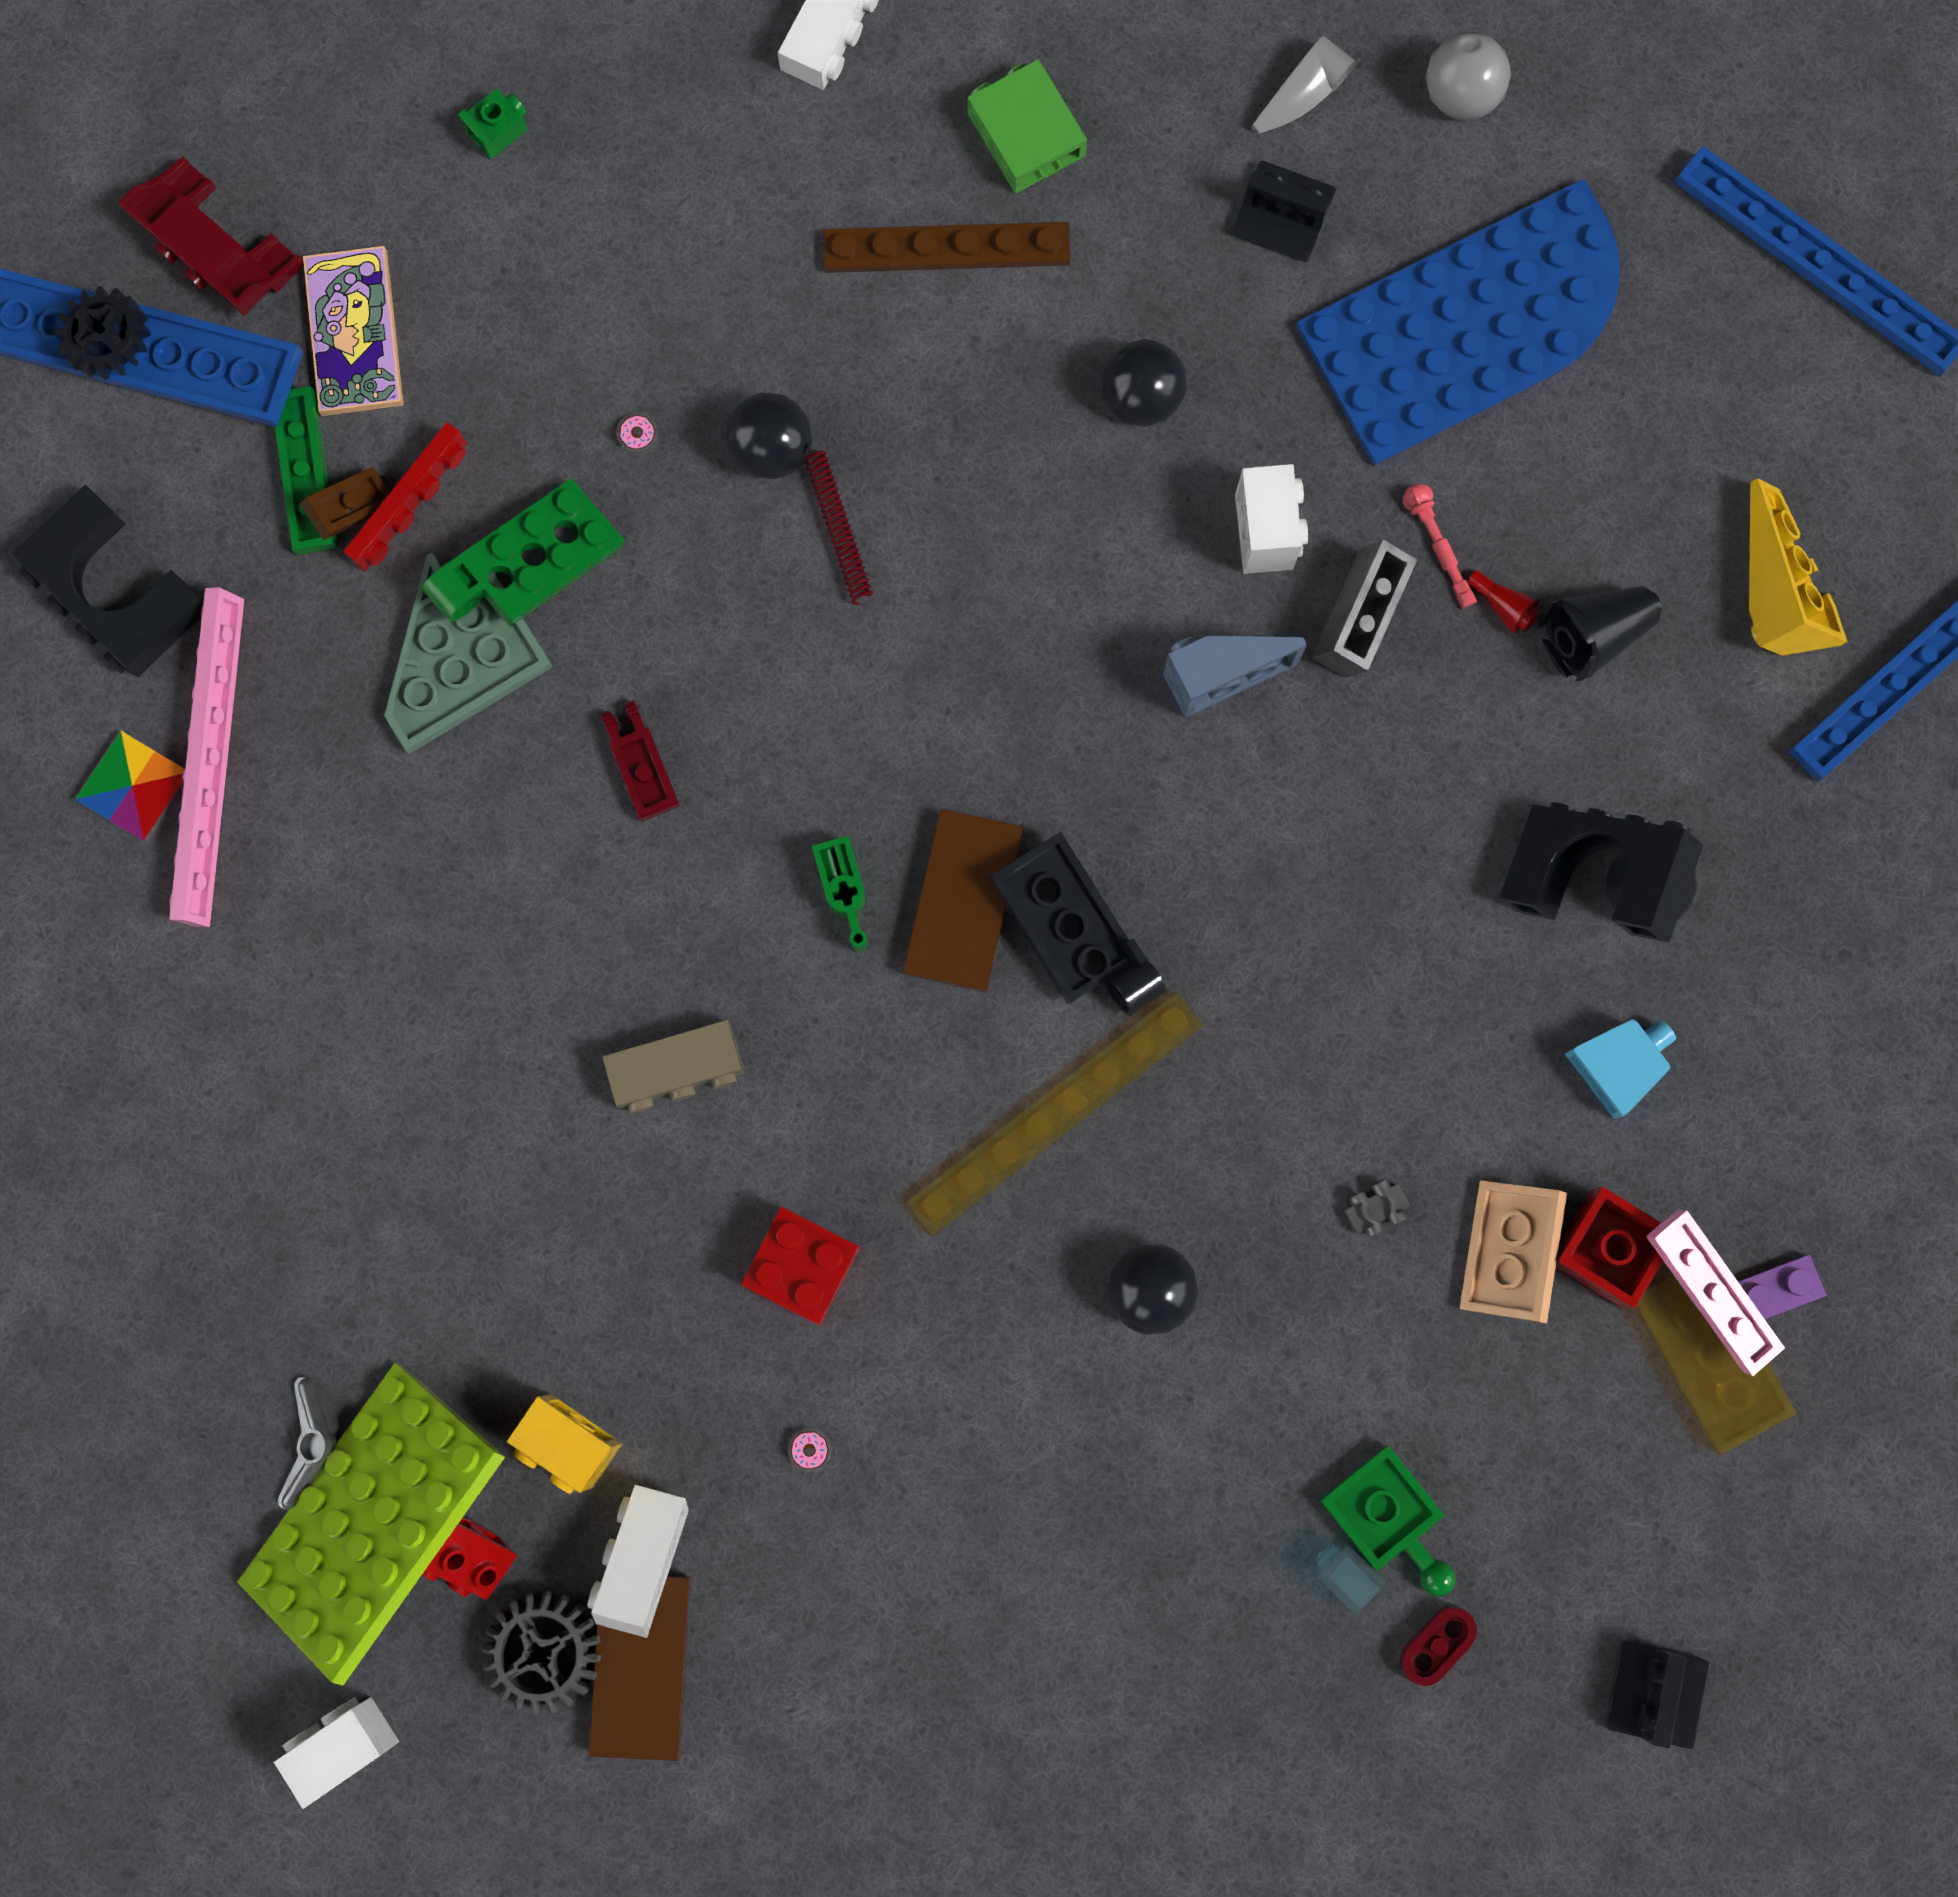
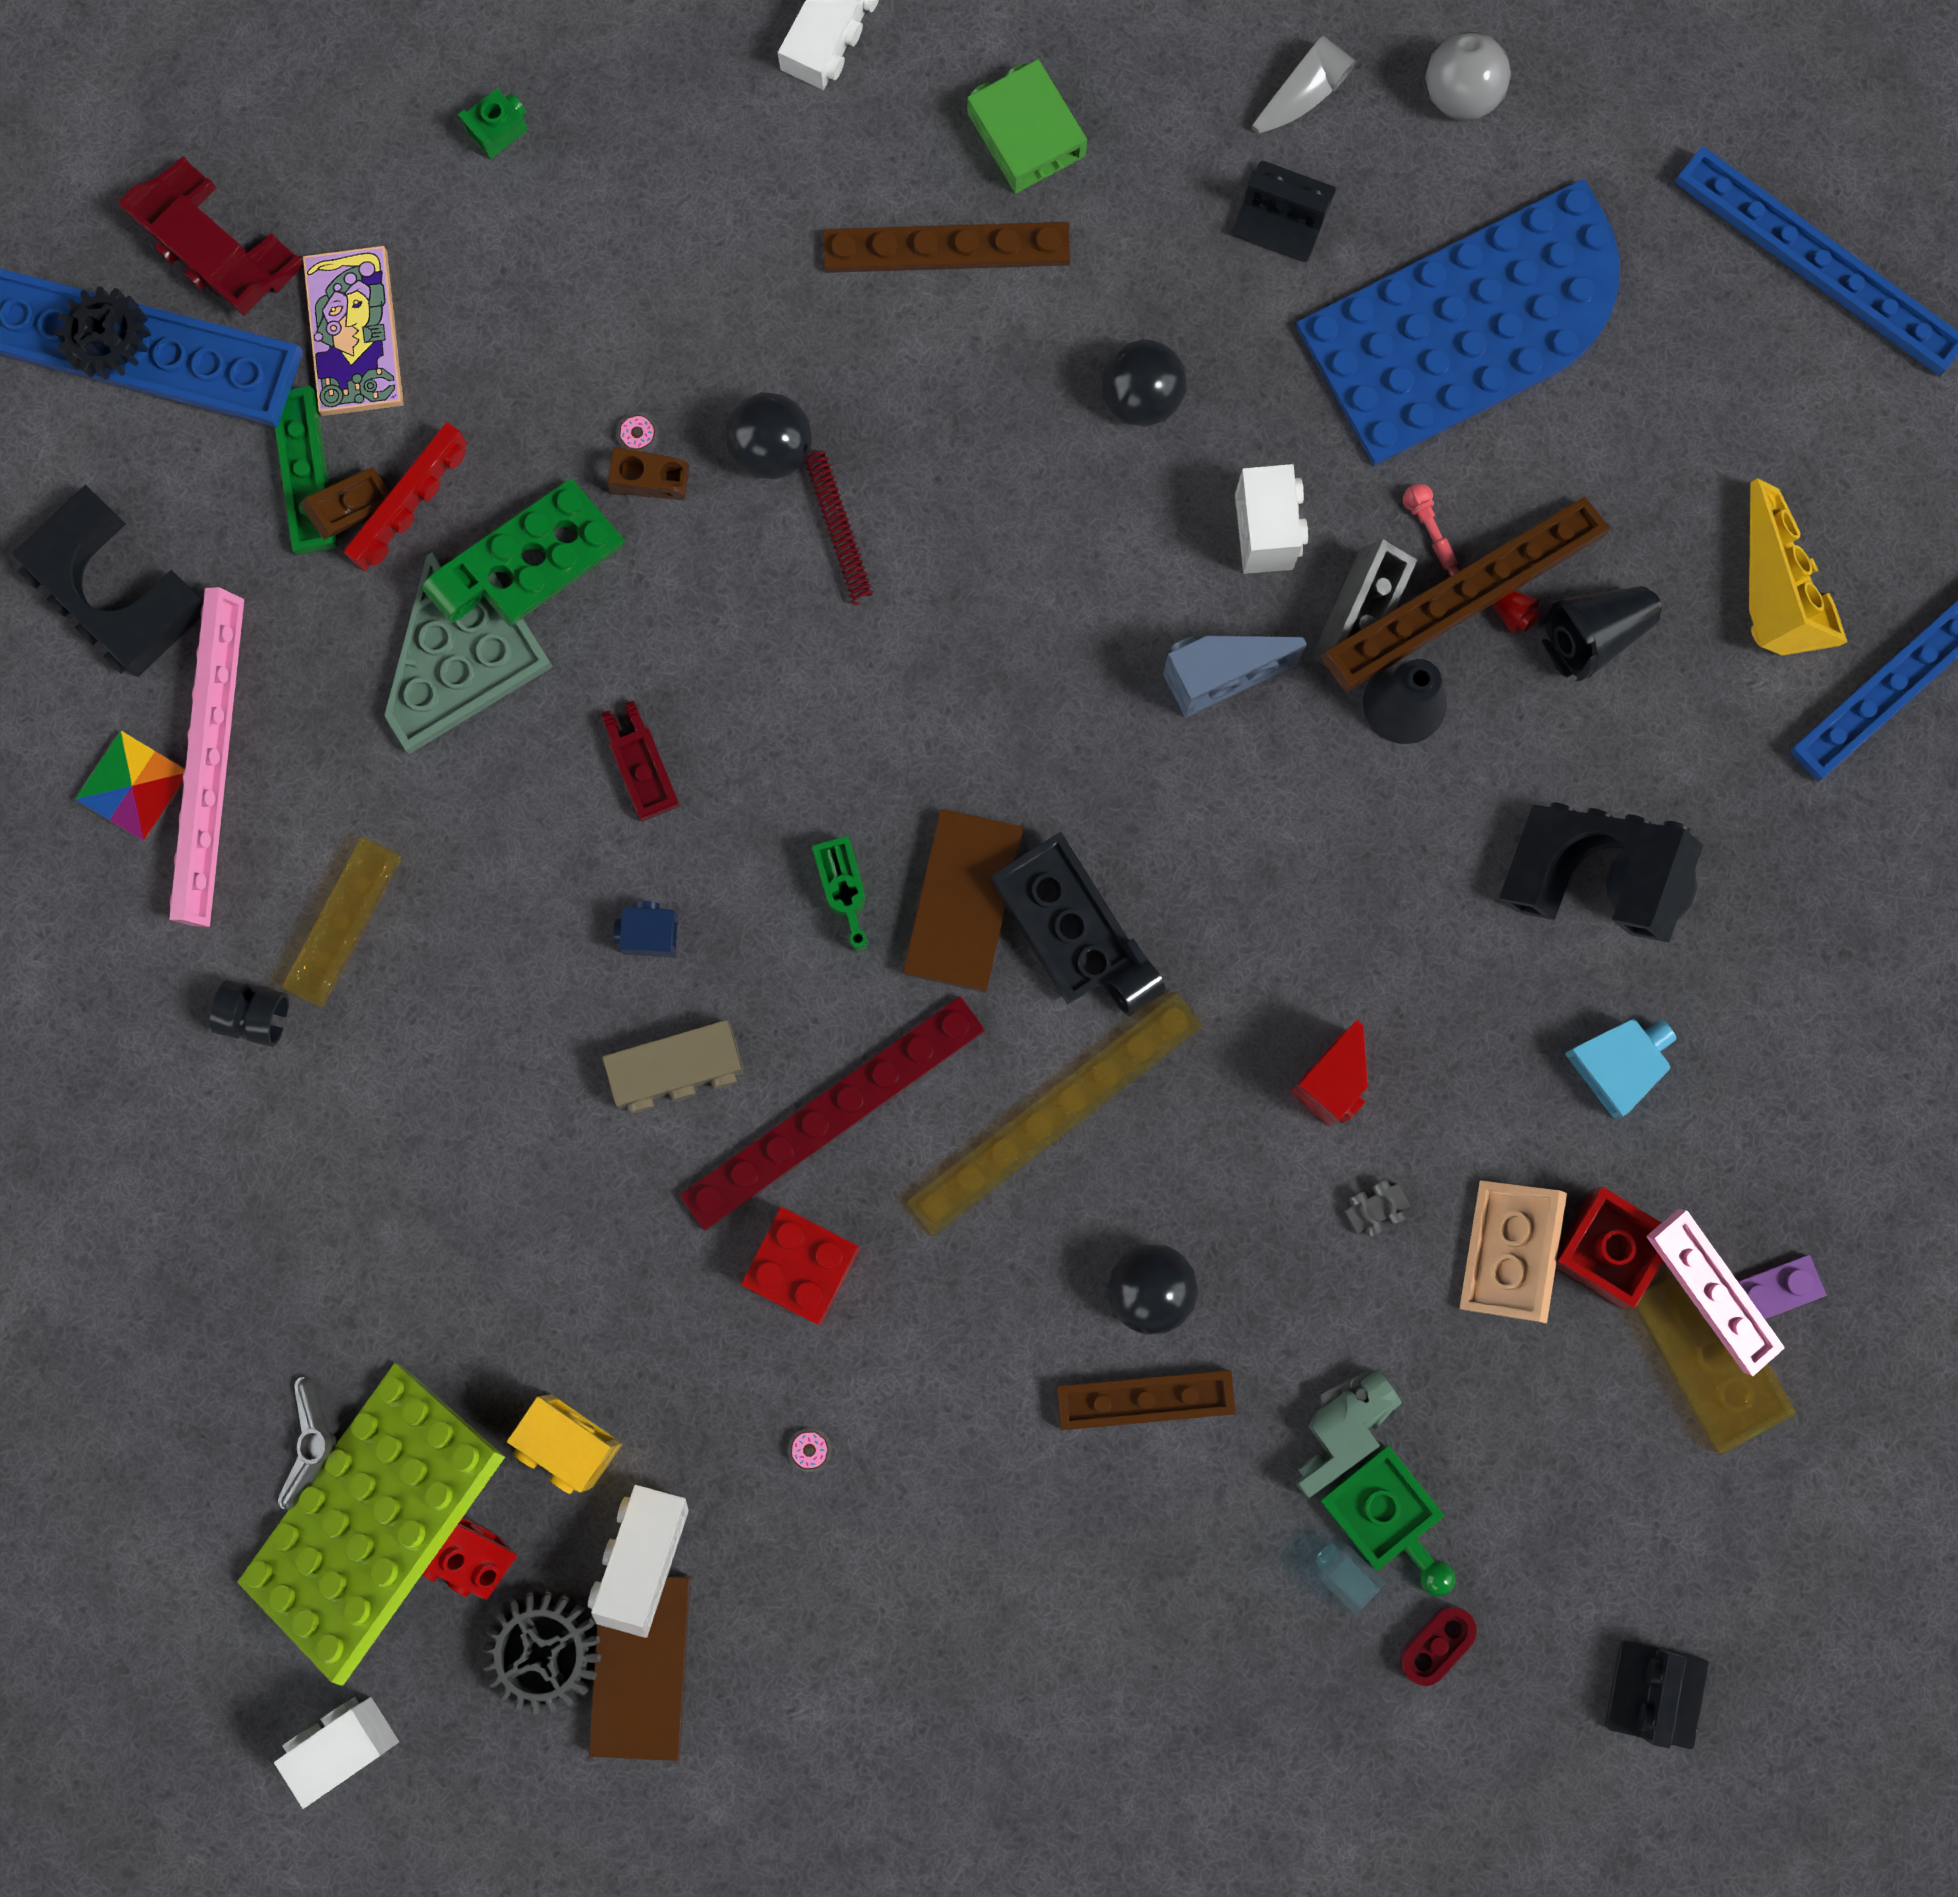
none -> black wheel [210,980,289,1047]
none -> clear yellow plate [281,836,403,1008]
none -> reddish brown leg [608,447,689,500]
none -> dark blue brick [613,901,678,957]
none -> dark red plate [680,996,985,1231]
none -> reddish brown plate [1057,1370,1236,1431]
none -> red slope [1290,1020,1368,1126]
none -> sand green plate [1294,1369,1402,1498]
none -> reddish brown plate [1321,496,1610,693]
none -> black cone [1363,659,1447,745]

